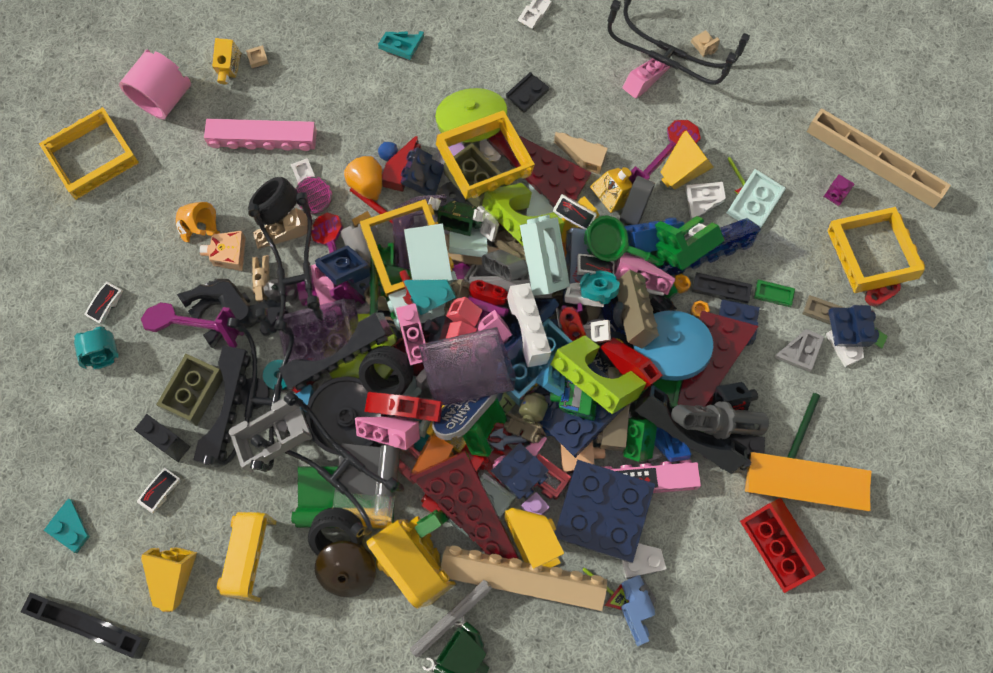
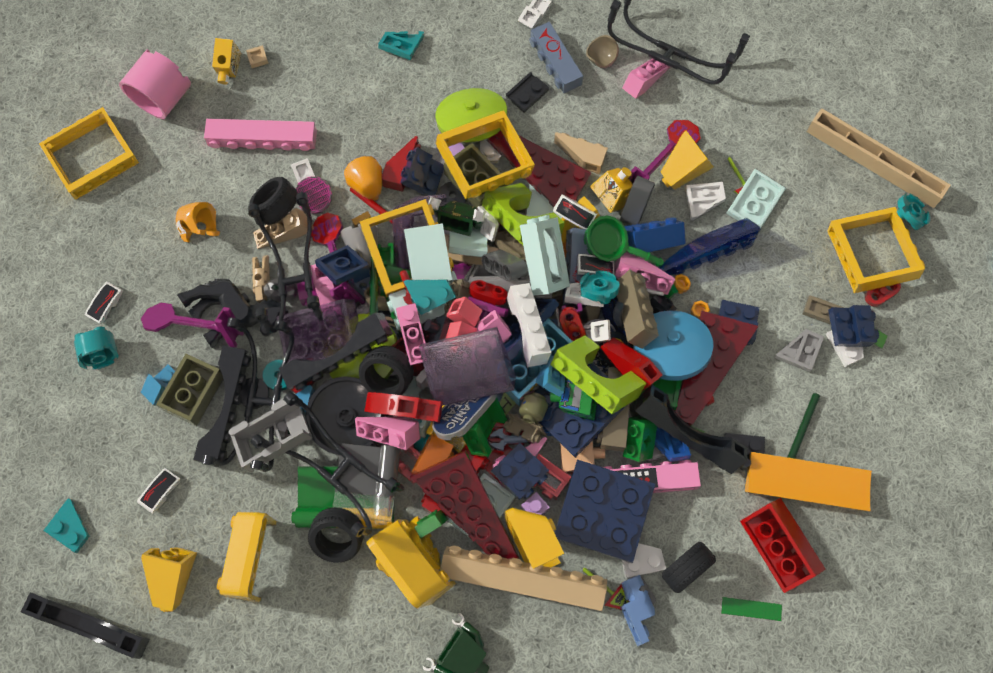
black brick [134,414,191,462] -> none
light nougat torso [200,231,246,271] -> none
dark brown dish [314,541,376,598] -> none
blue piece [378,142,398,162] -> none
light grey axle [410,580,492,657] -> none
green brick [655,216,725,270] -> none
dark grey piece [671,401,769,439] -> none
tan bracket [691,30,720,57] -> none
black plate [692,272,752,304] -> none
black torso [711,382,758,411] -> none
green tile [753,279,795,308] -> none
magenta brick [823,174,855,206] -> none
none -> dark azure slope [141,365,175,405]
none -> sand blue brick [529,22,583,93]
none -> dark tan helmet [586,35,619,68]
none -> black tyre [662,542,716,593]
none -> green sticker [721,597,782,621]
none -> teal plate [897,193,930,230]

